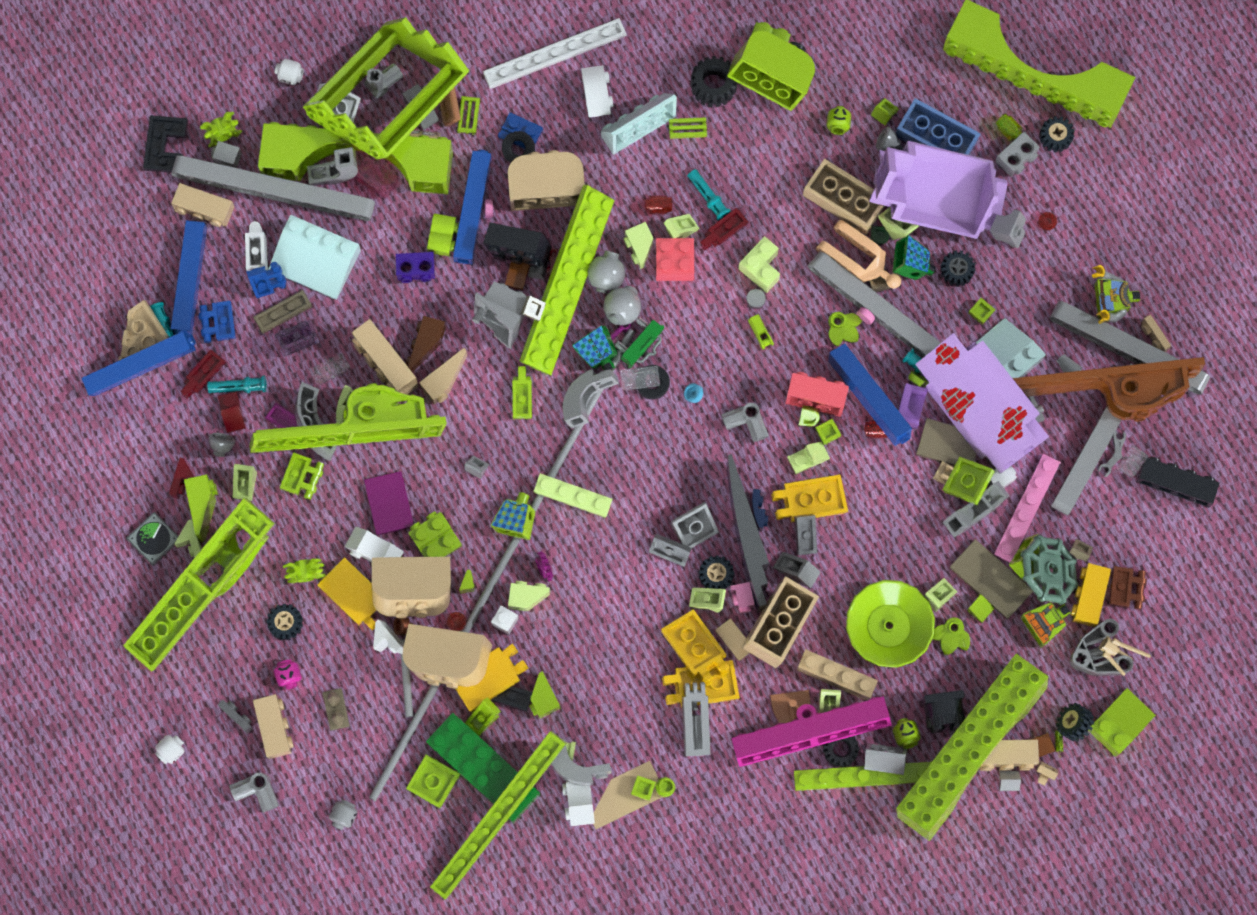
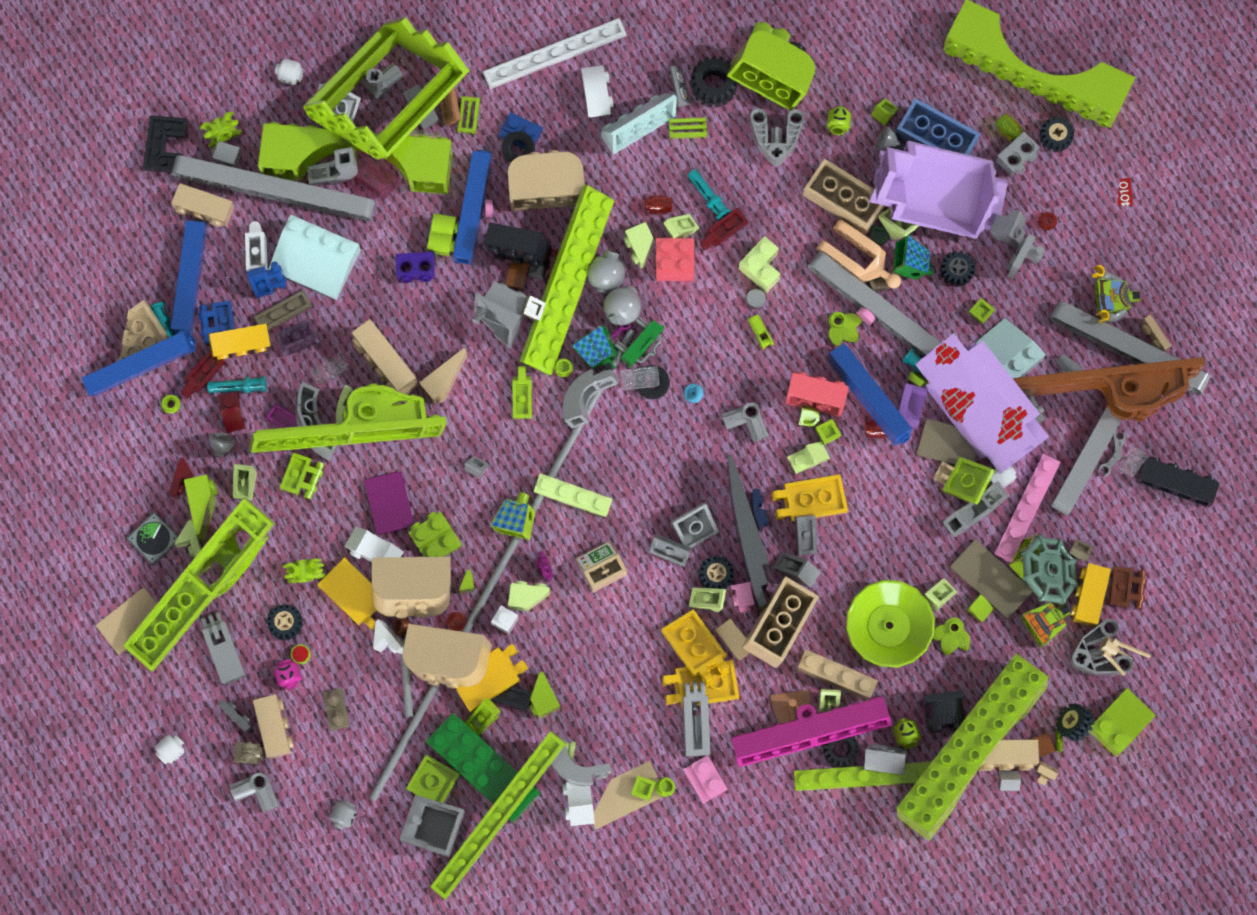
reddish brown slope [406,316,446,373] -> none
none -> tan piece [95,587,157,655]
none -> lime plate [161,395,181,414]
none -> light grey hinge [201,611,247,686]
none -> yellow brick [208,324,270,360]
none -> dark tan brick [234,741,264,766]
none -> red tile [291,644,311,665]
none -> light grey piece [400,795,465,857]
none -> lime plate [554,359,573,378]
none -> tan slope [575,541,627,593]
none -> light grey slope [670,66,691,107]
none -> bright pink plate [683,755,728,804]
none -> light grey connector [749,108,804,166]
none -> light grey plate [1006,234,1044,280]
none -> red sticker [1118,178,1133,206]

